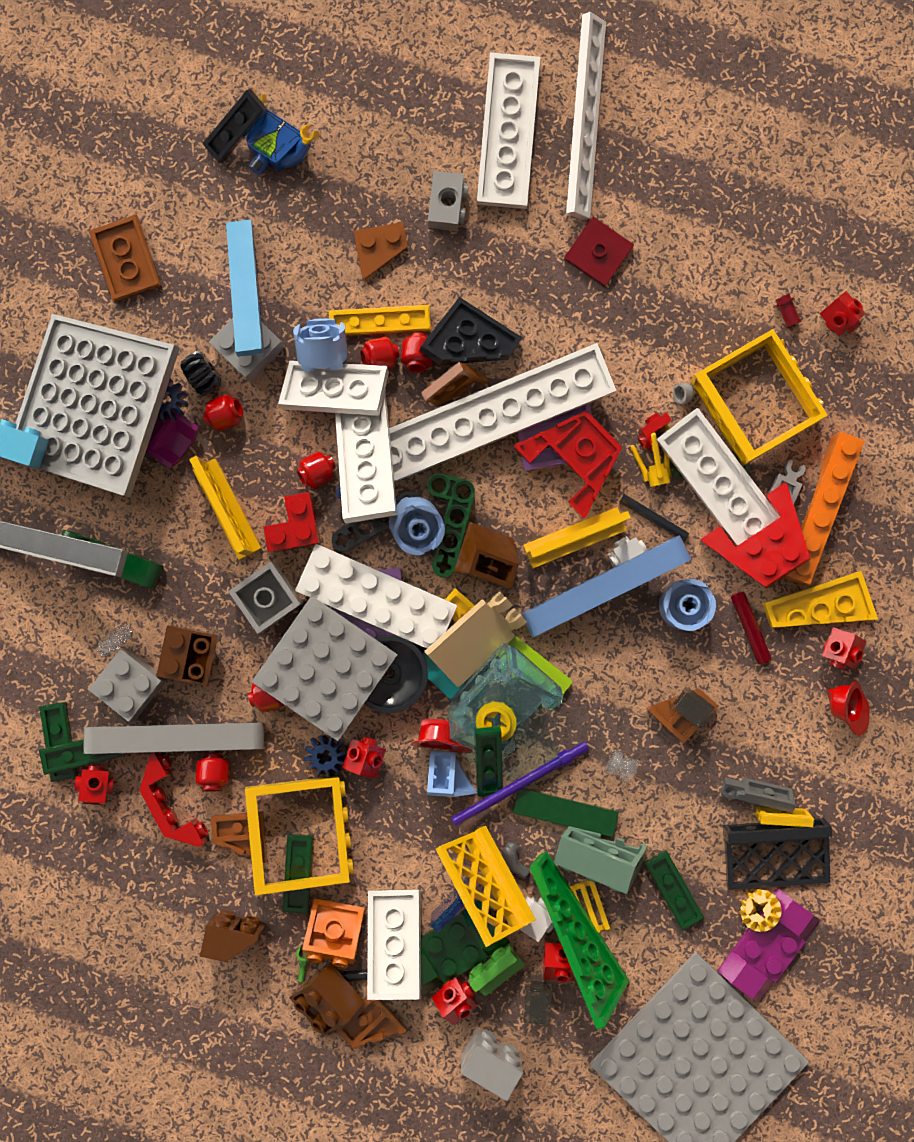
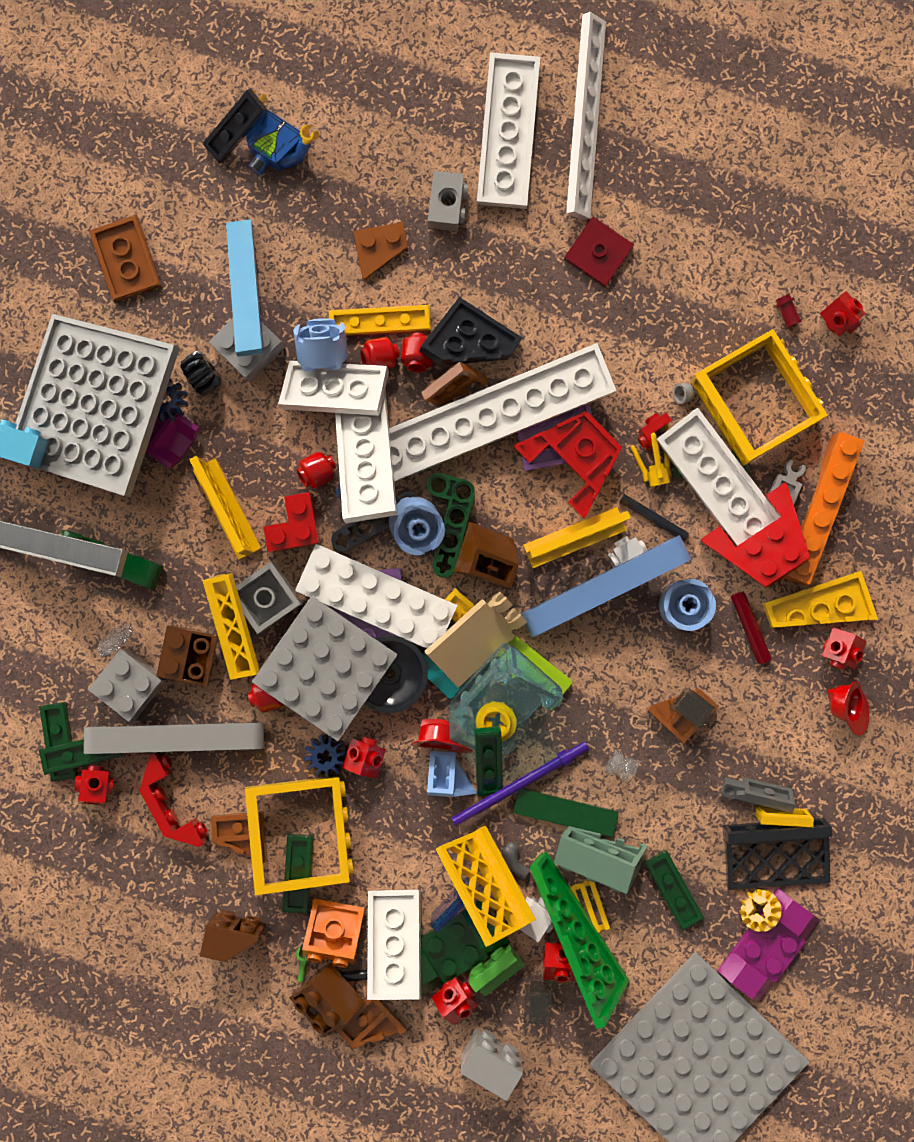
red head [196,753,229,792] -> none
red head [203,394,243,431] -> none
none -> yellow fence [202,573,259,680]

